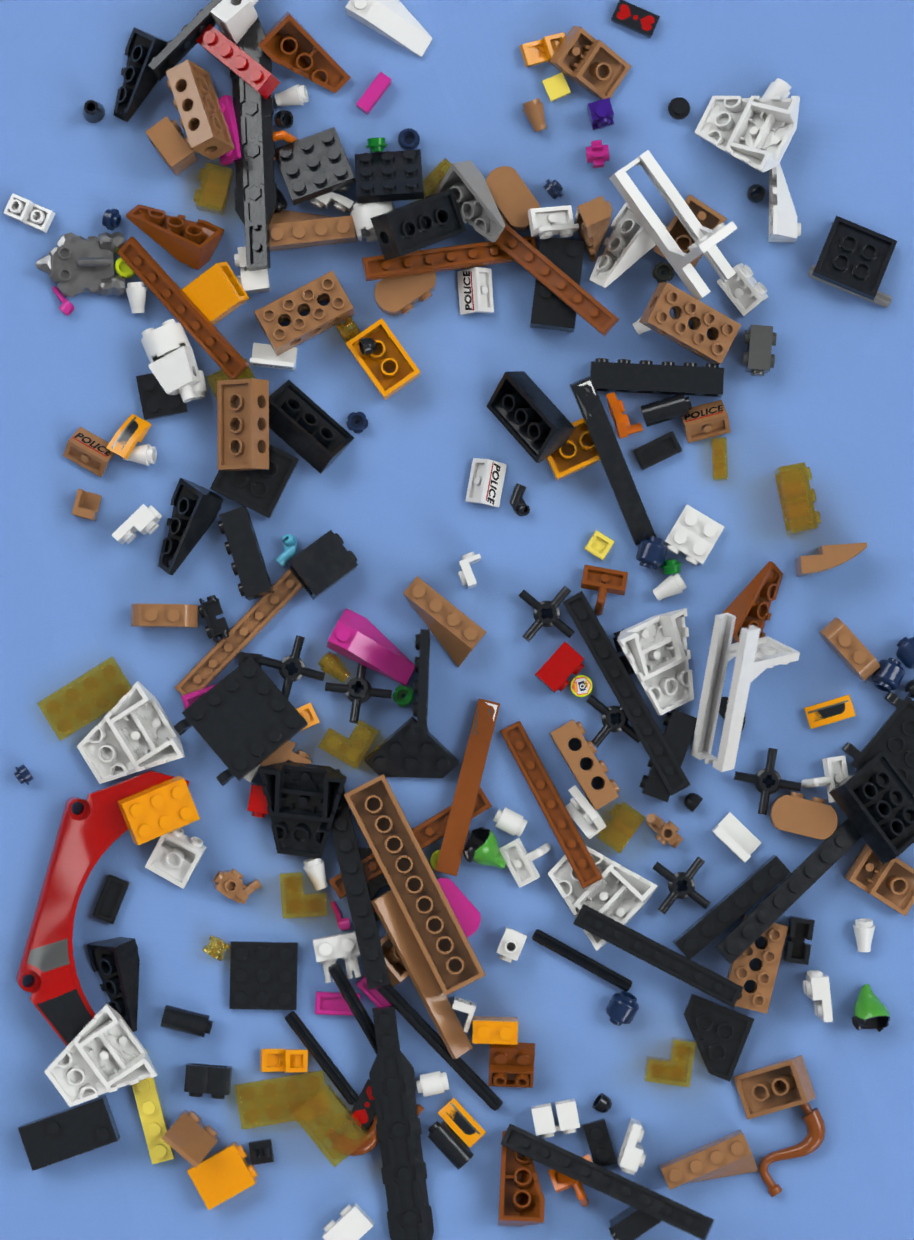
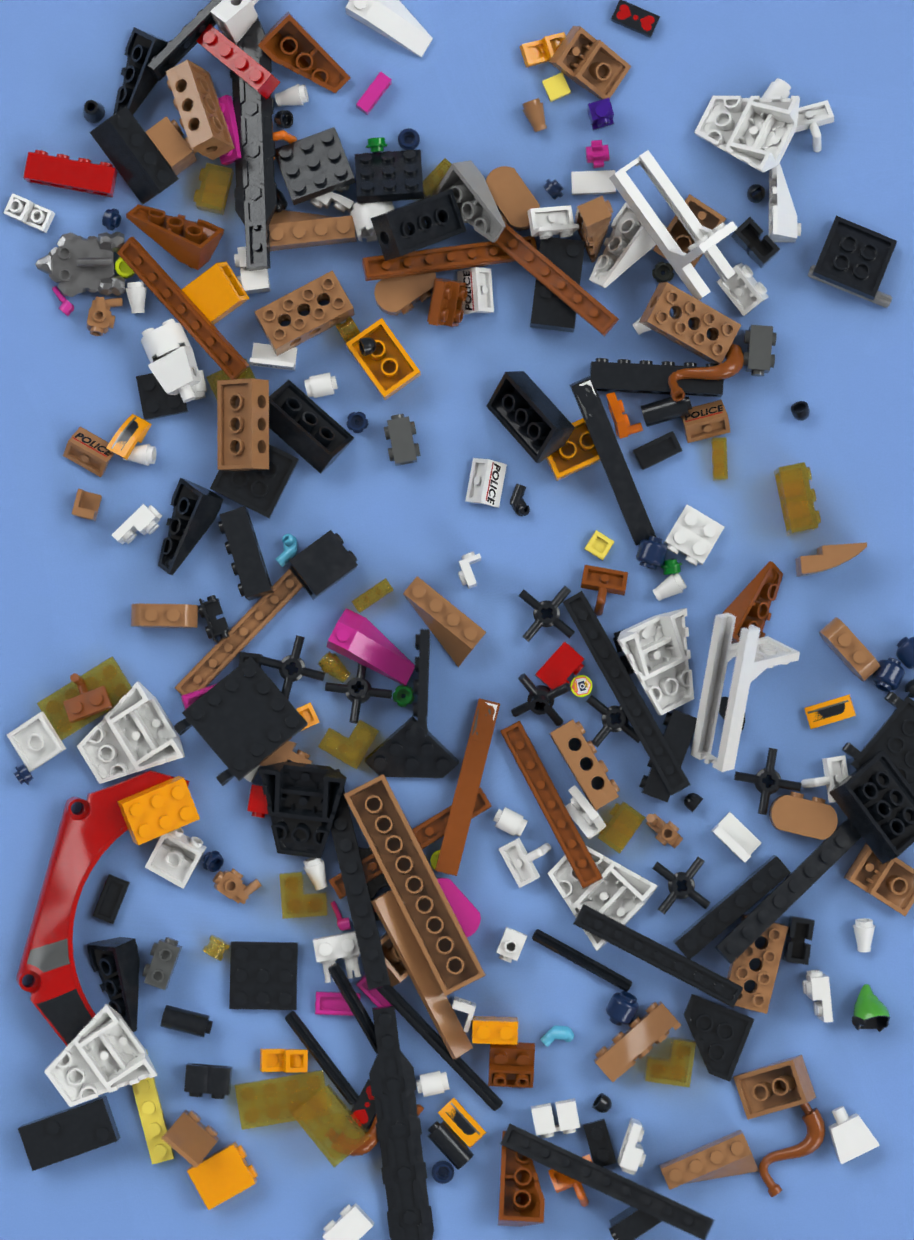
black tile [248,1139,274,1165] -> none
hat [462,827,506,869] -> none
black plate [668,97,690,120] -> none
none -> white plate [7,711,66,772]
none -> red brick [23,150,118,198]
none -> dark orange plate [63,673,113,723]
none -> medium nougat piece [86,296,123,336]
none -> black slope [90,106,179,205]
none -> dark grey brick [142,937,182,990]
none -> dark blue plate [203,851,224,872]
none -> white brick [304,372,338,398]
none -> clear yellow piece [352,578,394,613]
none -> dark grey brick [384,414,421,466]
none -> dark orange brick [427,278,468,327]
none -> dark blue plate [432,1161,454,1184]
none -> black bar [511,673,571,726]
none -> medium azure arm [540,1025,574,1047]
none -> white tile [571,170,616,195]
none -> medium nougat wedge [594,1001,681,1082]
none -> dark orange animal [668,342,744,401]
none -> black piece [732,217,780,268]
none -> black hinge [791,401,810,421]
none -> white plate [795,100,834,152]
none -> white torso [828,1106,880,1164]

